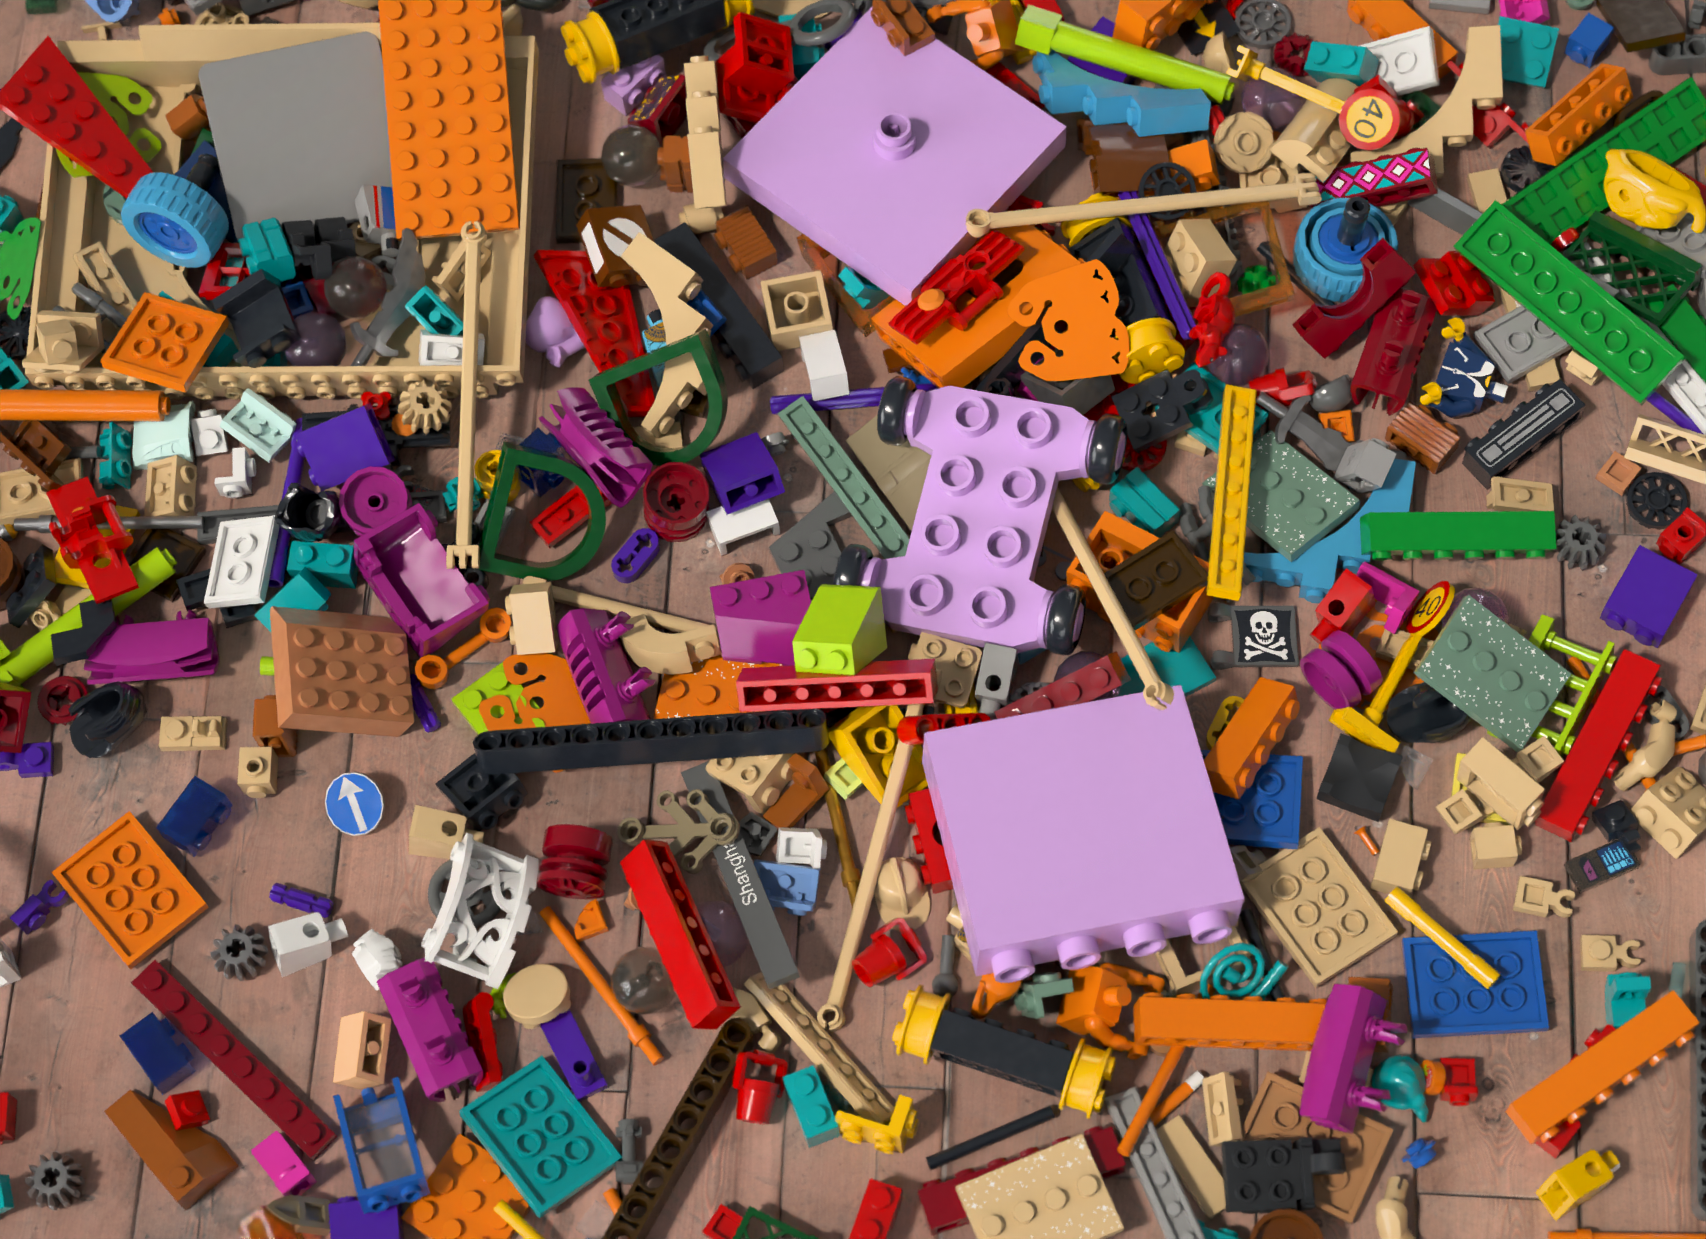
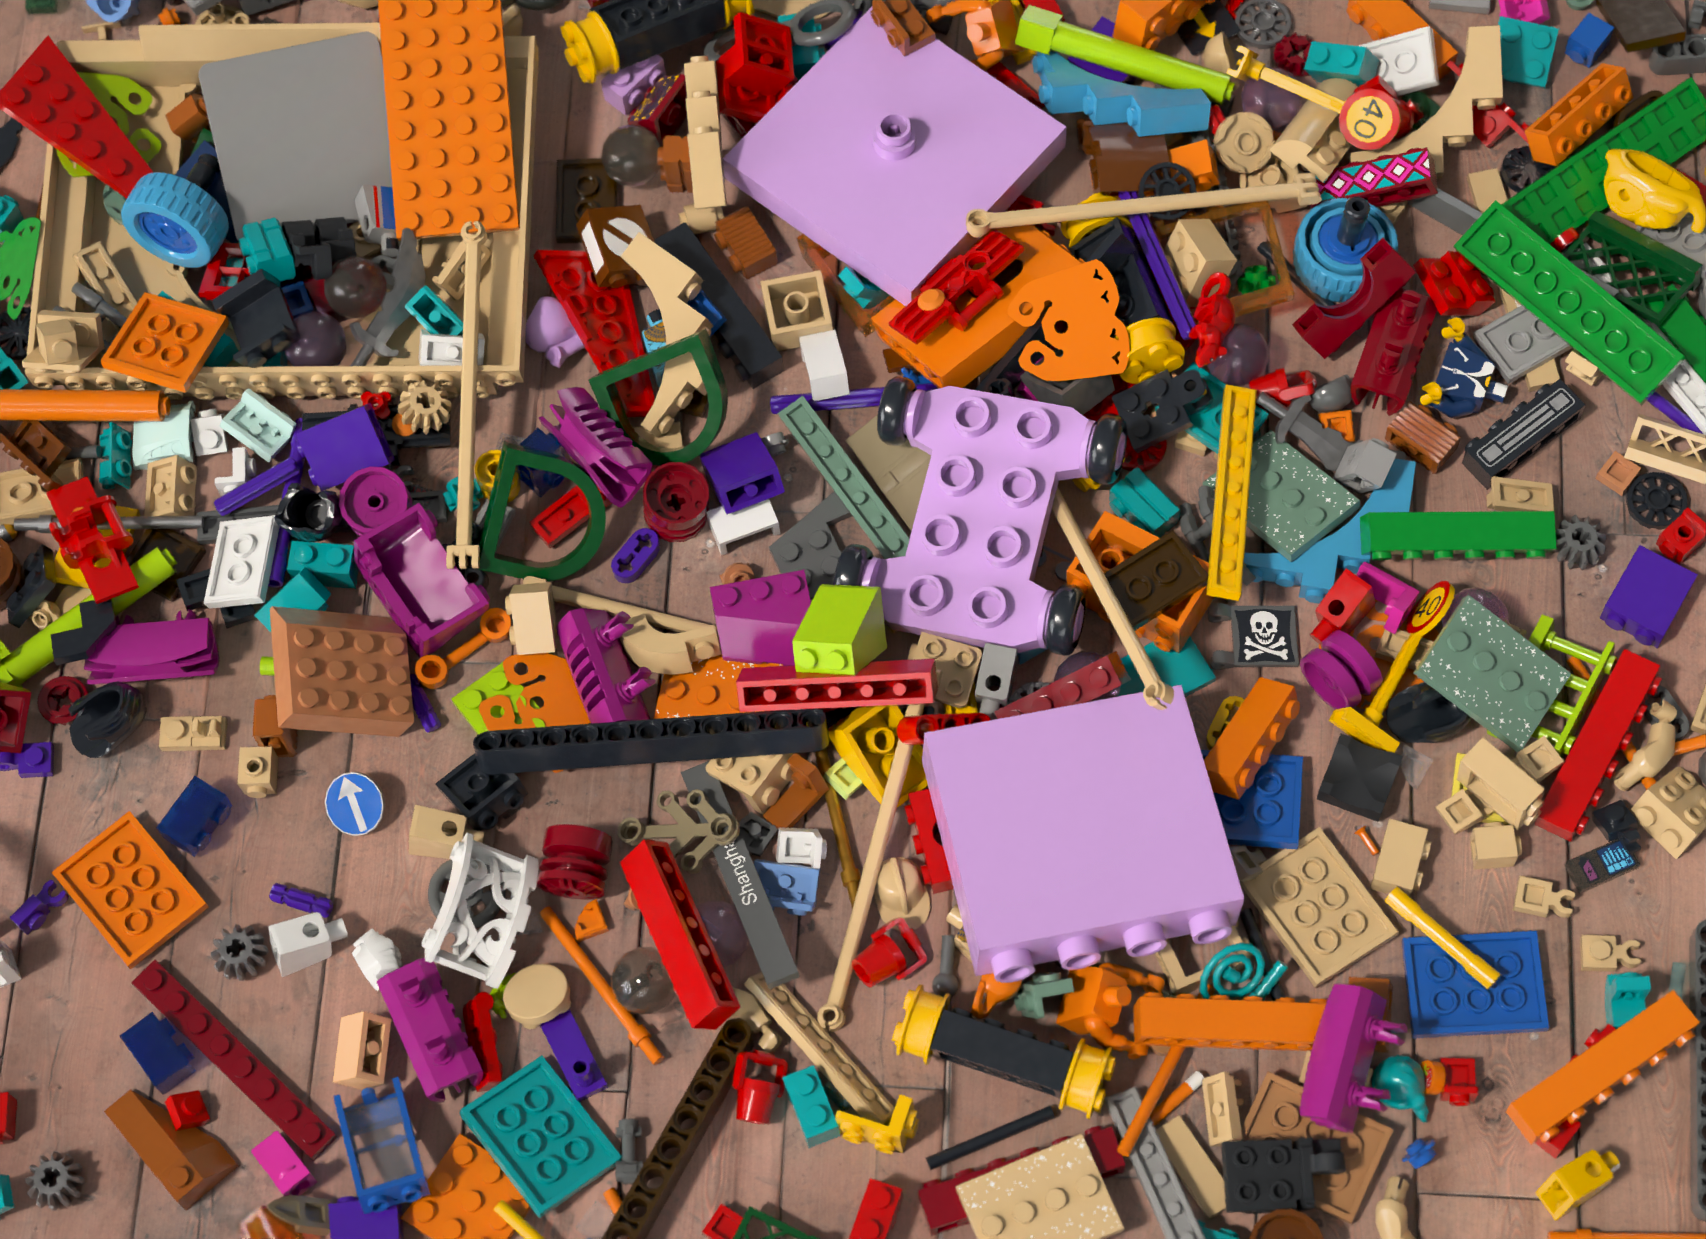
none -> dark purple axle [214,457,300,516]

